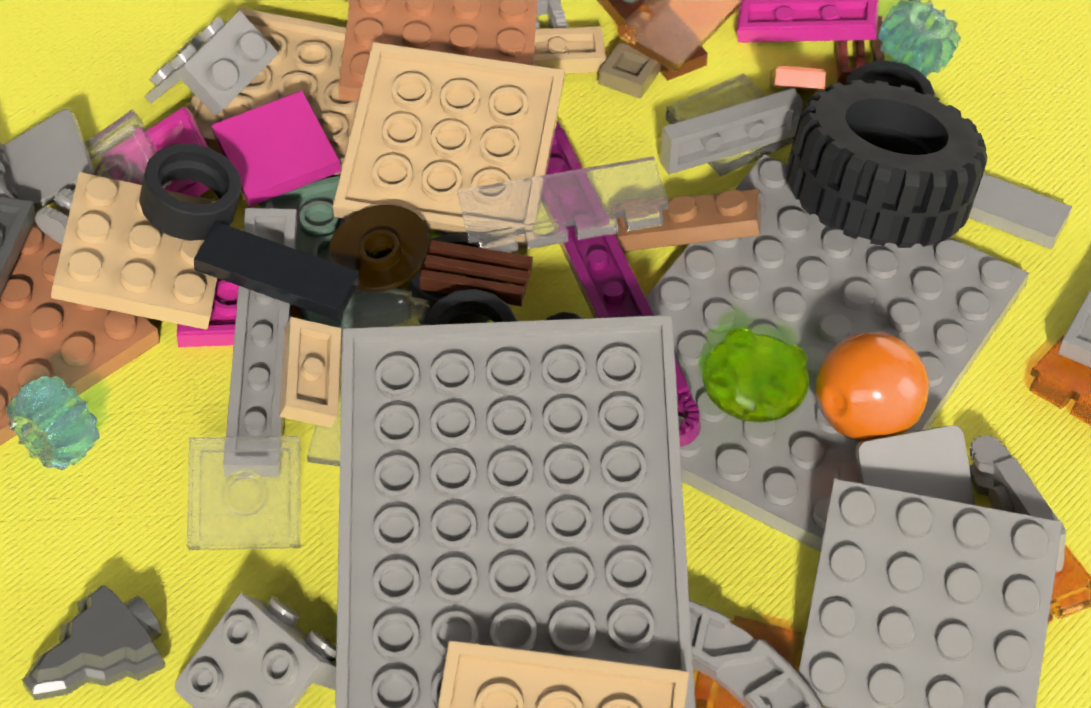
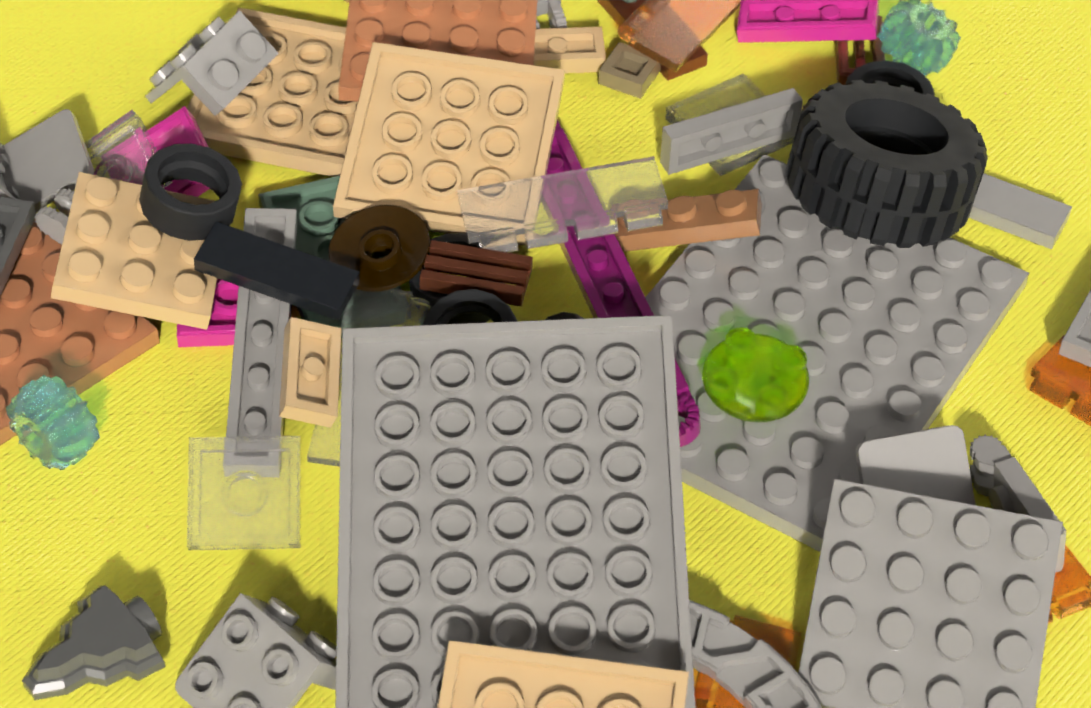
dark pink tile [211,91,341,207] -> none
tile [770,66,826,91] -> none
orange piece [815,331,929,442] -> none

